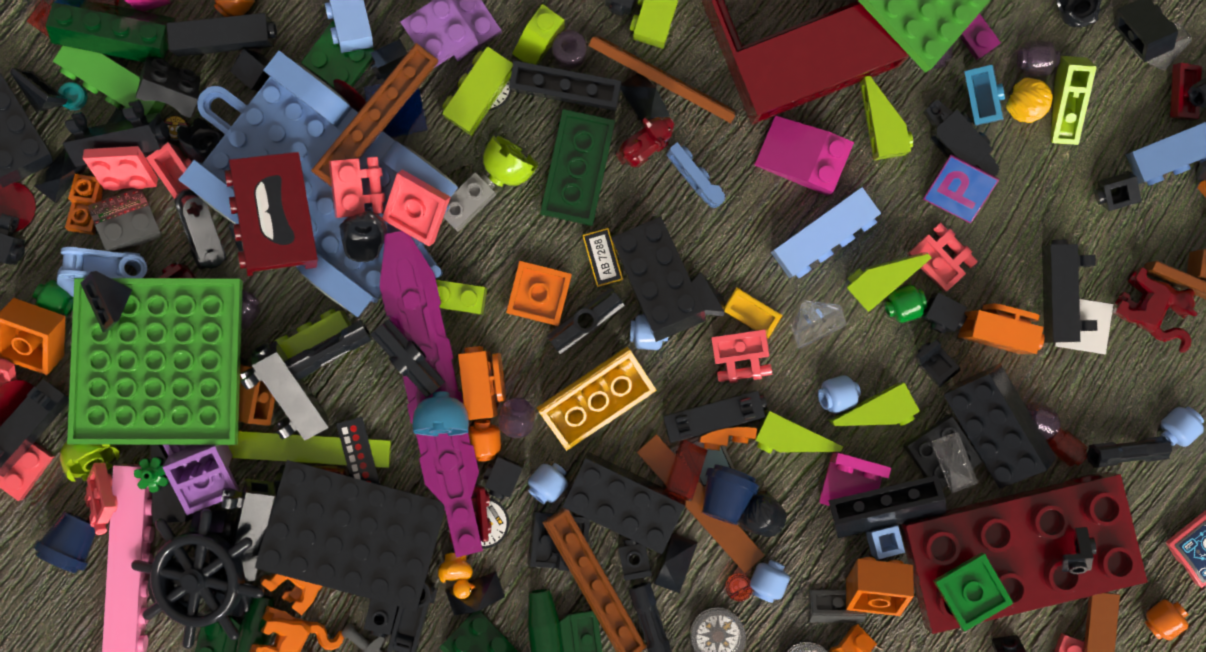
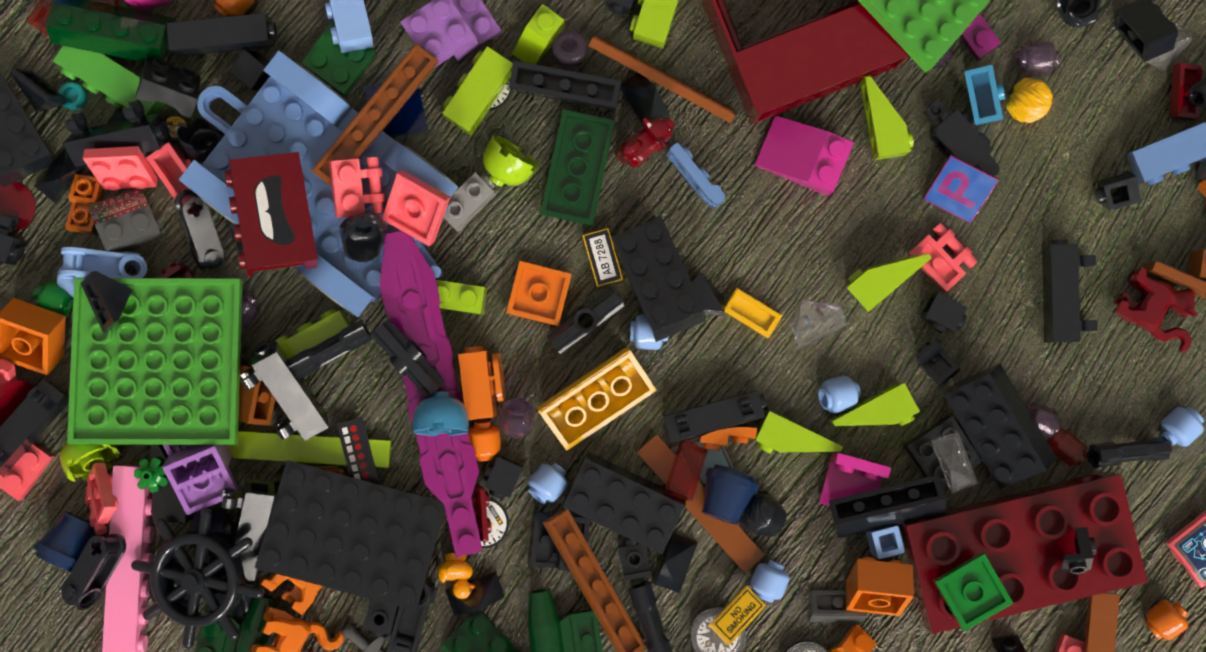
dark red sticker [333,79,367,113] -> none
black brick [371,39,407,81] -> none
coral plate [712,329,773,383] -> none
clear red tile [725,573,753,602] -> none
light blue brick [771,187,881,279] -> none
green head [884,285,927,323] -> none
orange brick [958,303,1045,354] -> none
lime slope [1050,56,1097,145] -> none
white sticker [1056,299,1113,354] -> none
none -> black piece [61,533,126,610]
none -> yellow tile [708,586,766,645]

